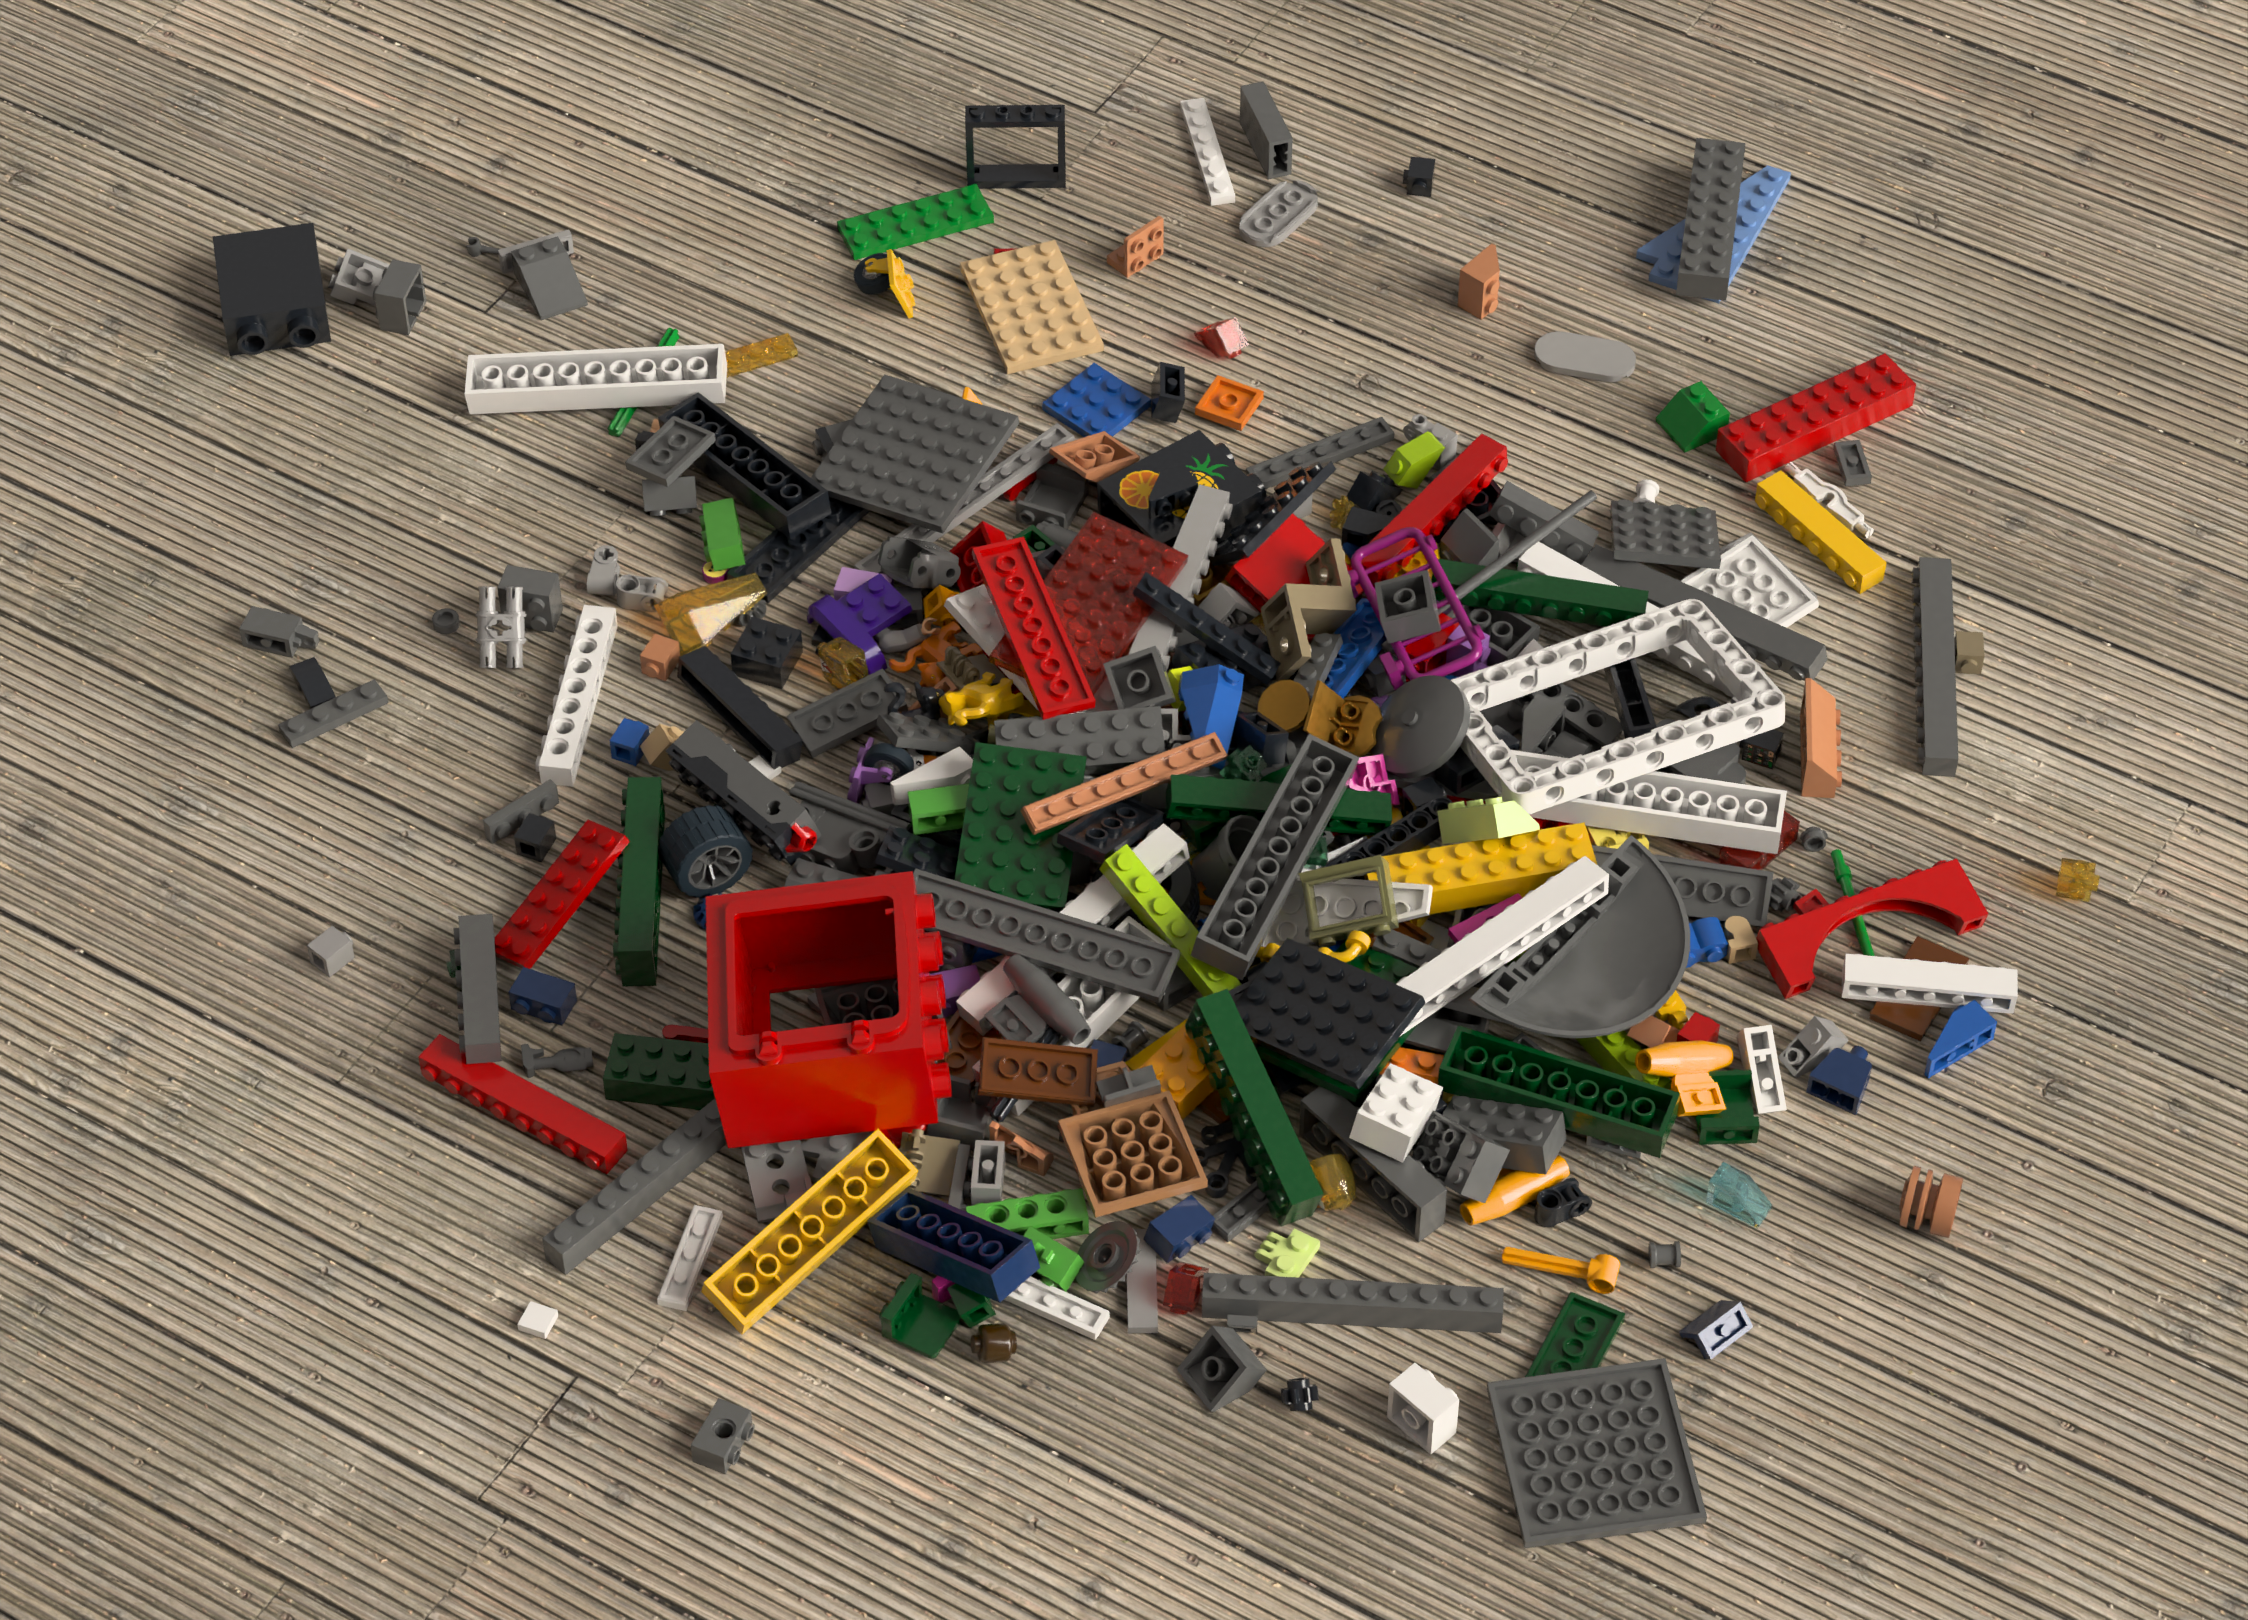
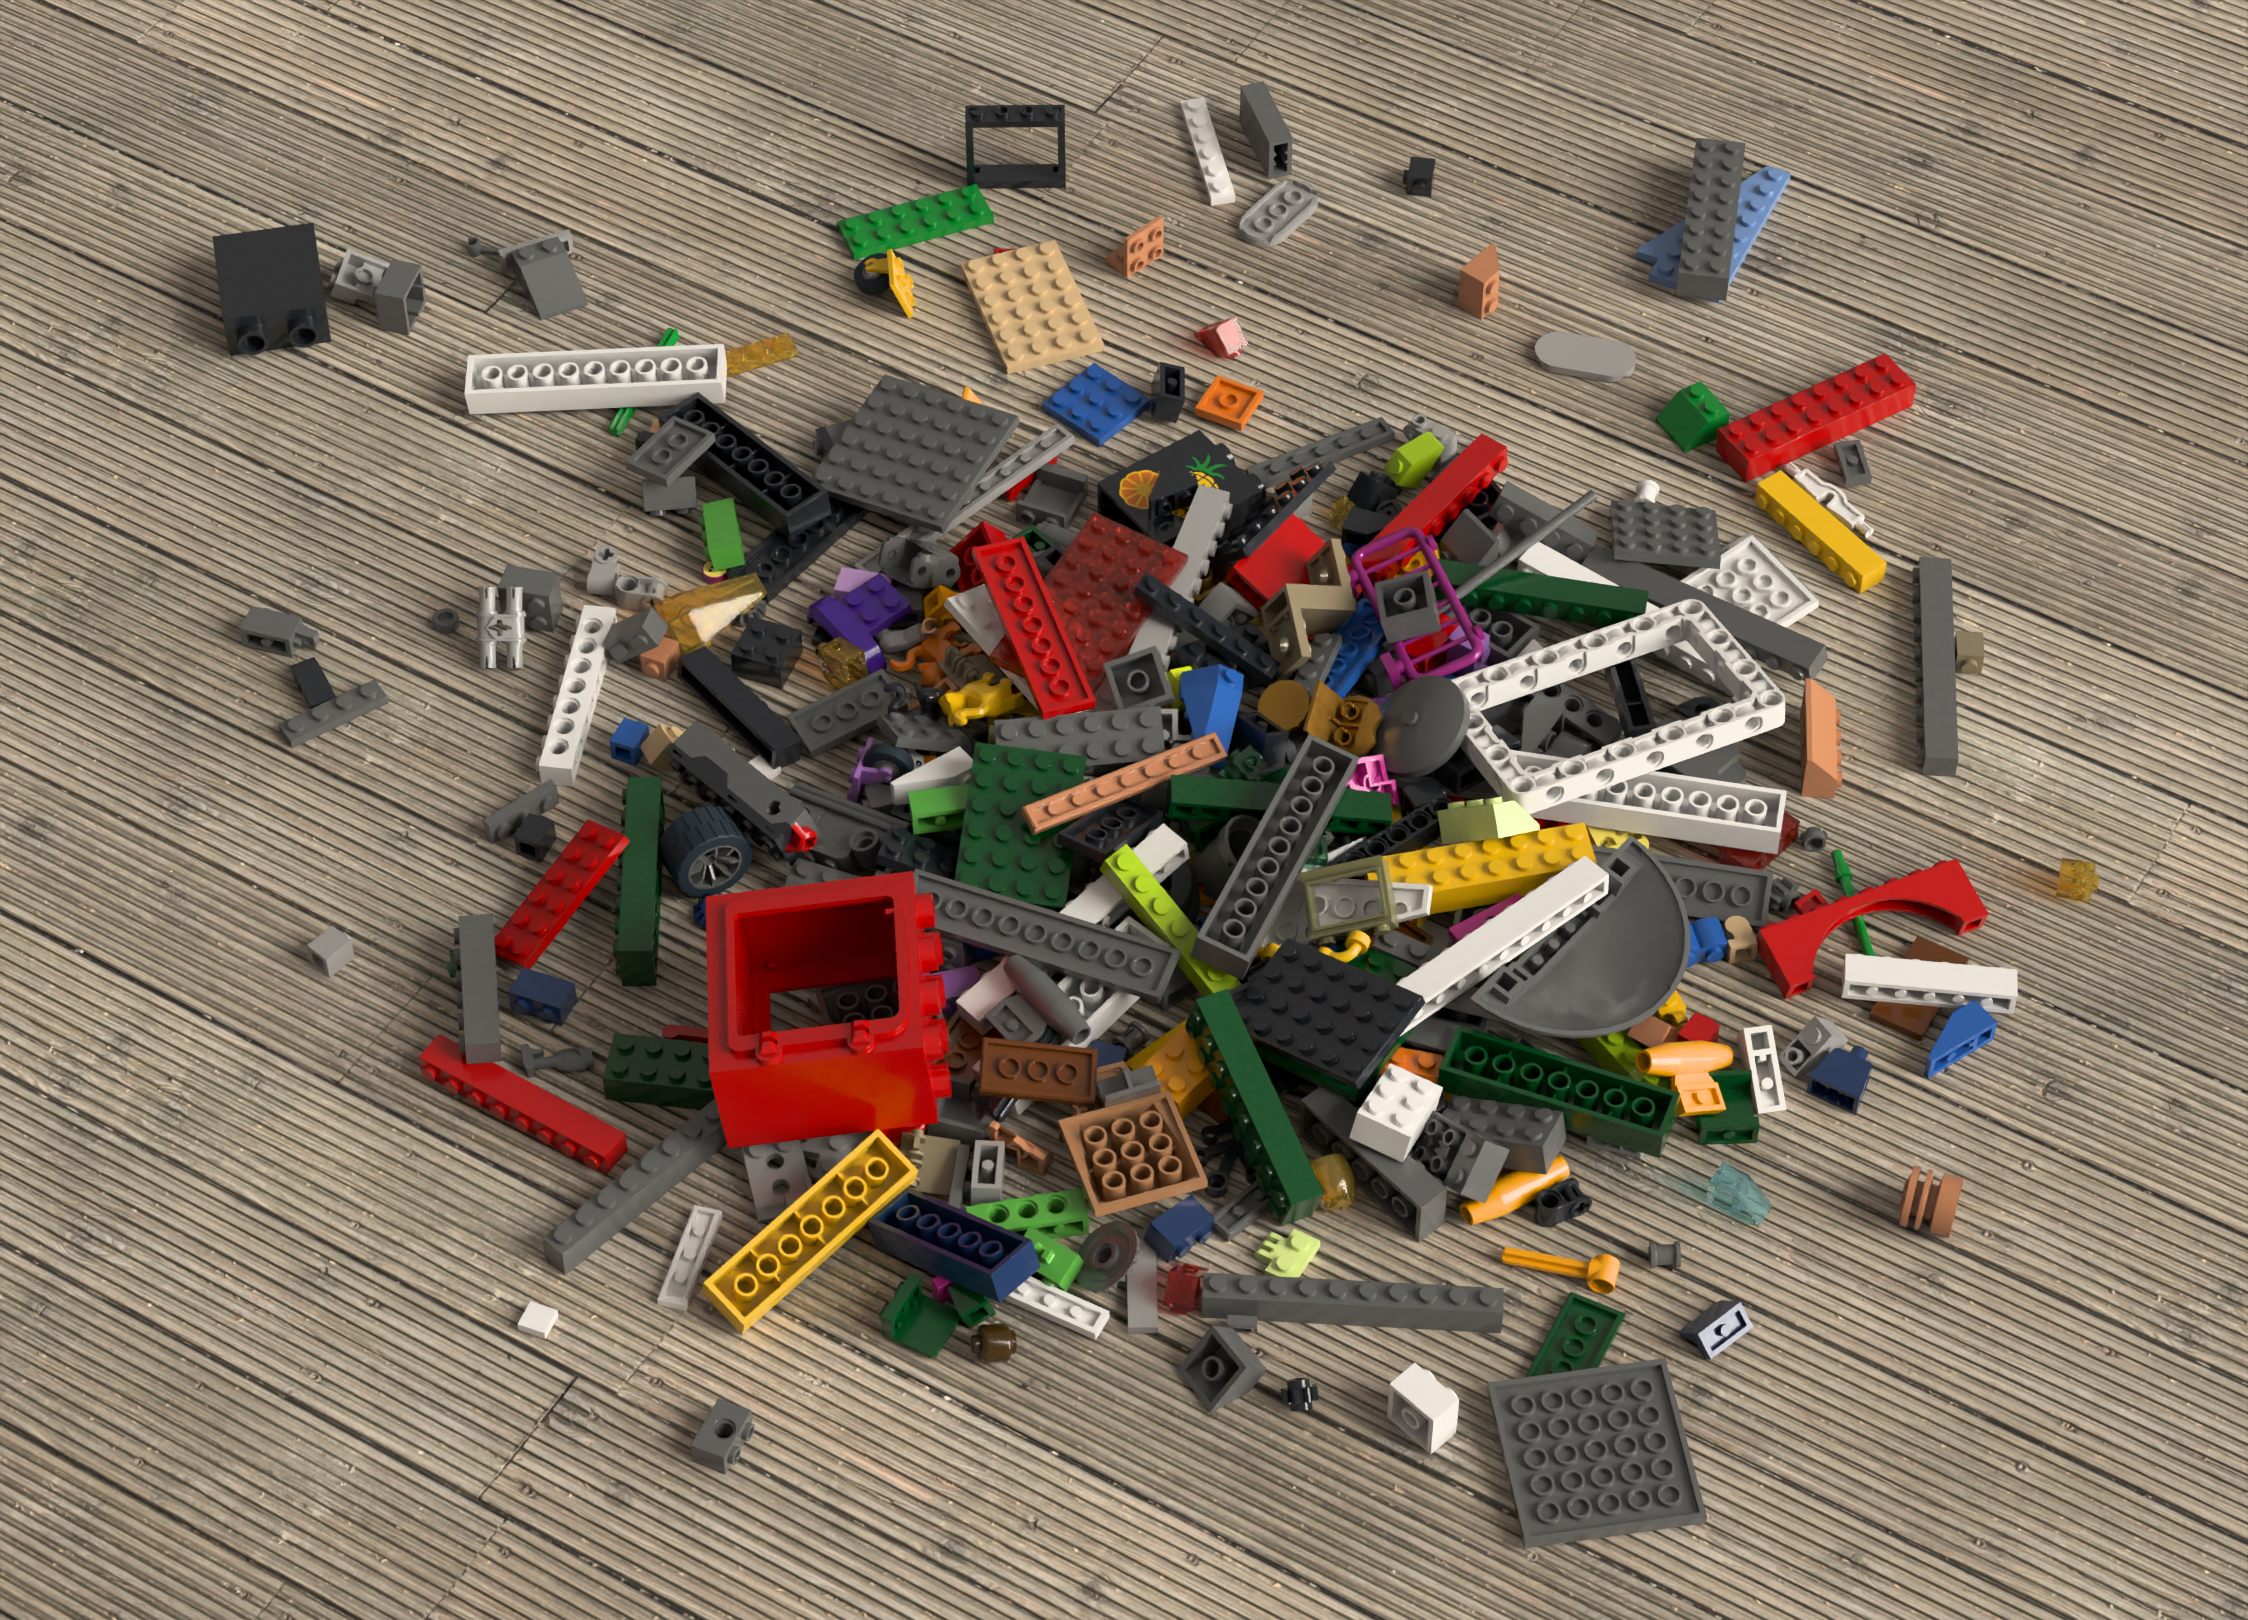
nougat slope [1049,431,1140,482] -> none
black brick [1739,729,1784,770] -> none
none -> dark grey brick [602,607,668,664]

